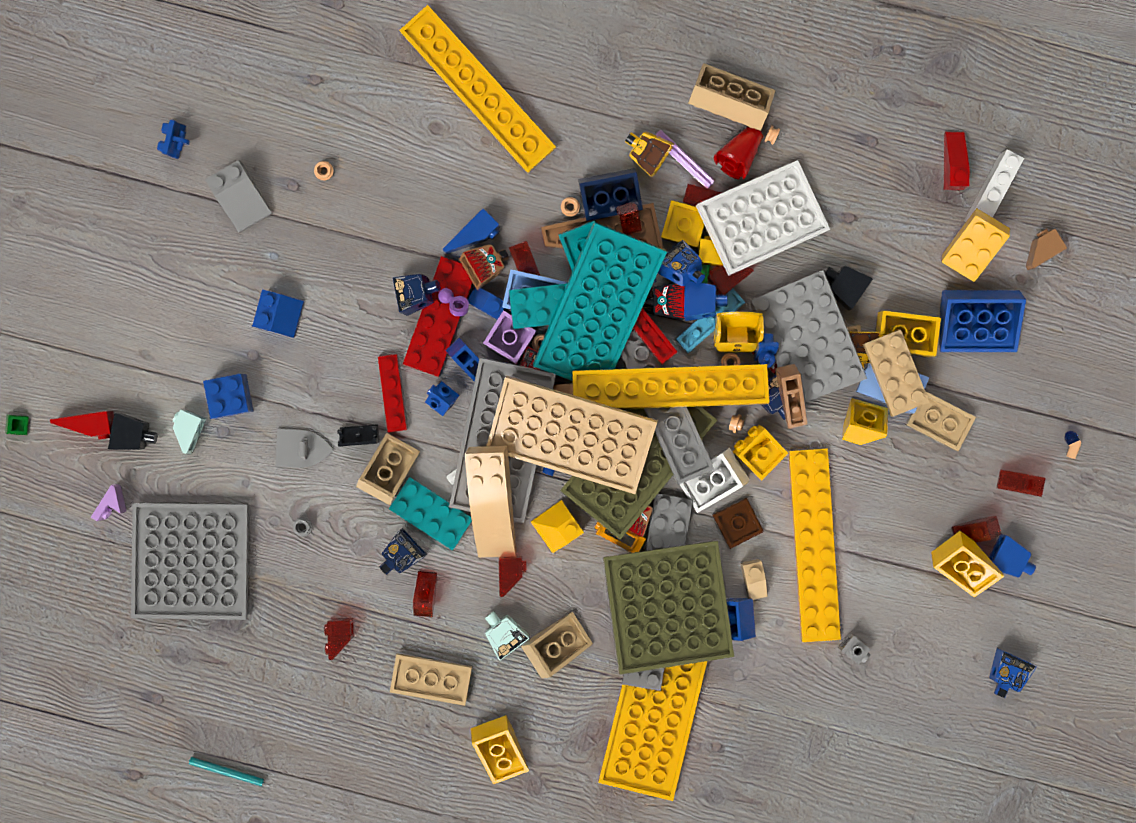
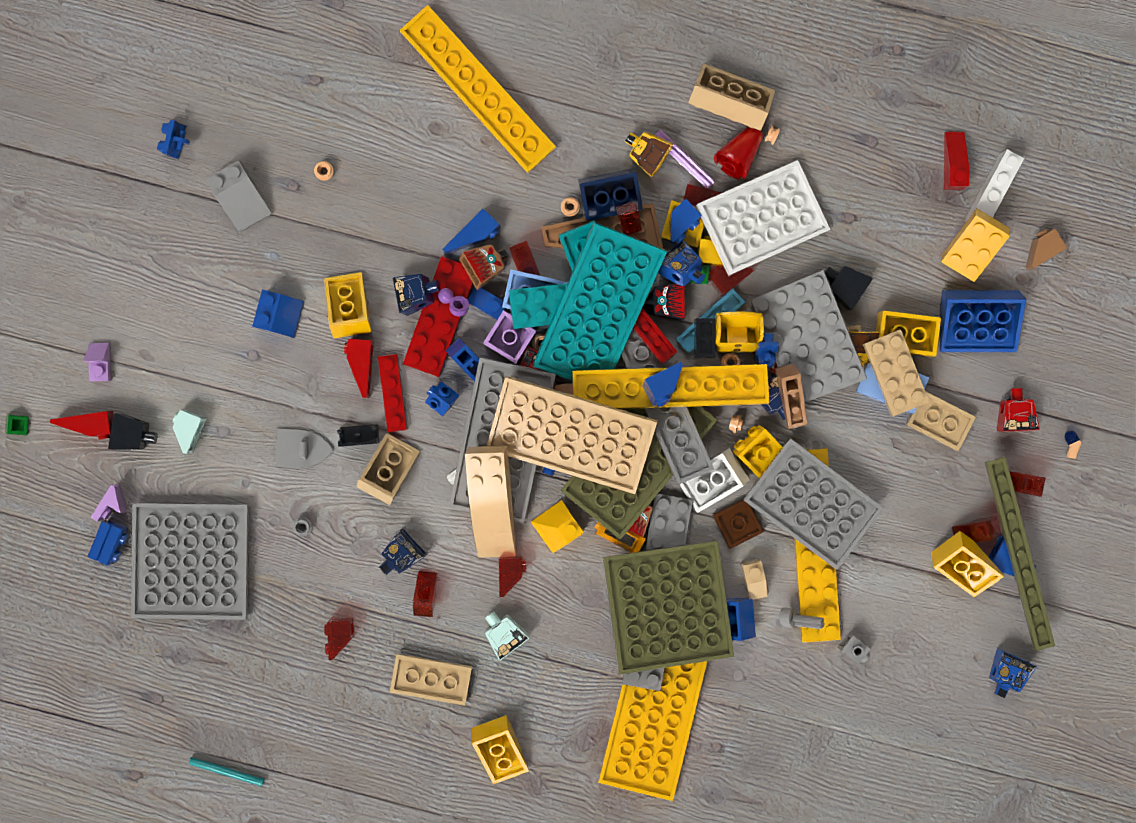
blue brick [203,374,254,419] -> none
teal plate [389,477,472,551] -> none
tan slope [521,612,593,678] -> none
blue torso [684,281,728,321] -> none
yellow slope [842,398,888,445] -> none
none -> lavender slope [84,343,111,381]
none -> blue brick [87,520,128,565]
none -> yellow slope [324,272,372,338]
none -> red slope [344,339,374,398]
none -> blue slope [642,362,683,407]
none -> blue slope [669,199,702,244]
none -> black hinge [694,318,716,358]
none -> light grey plate [743,438,883,570]
none -> light grey piece [780,608,825,629]
none -> olive plate [984,457,1055,651]
none -> red torso [997,388,1040,431]

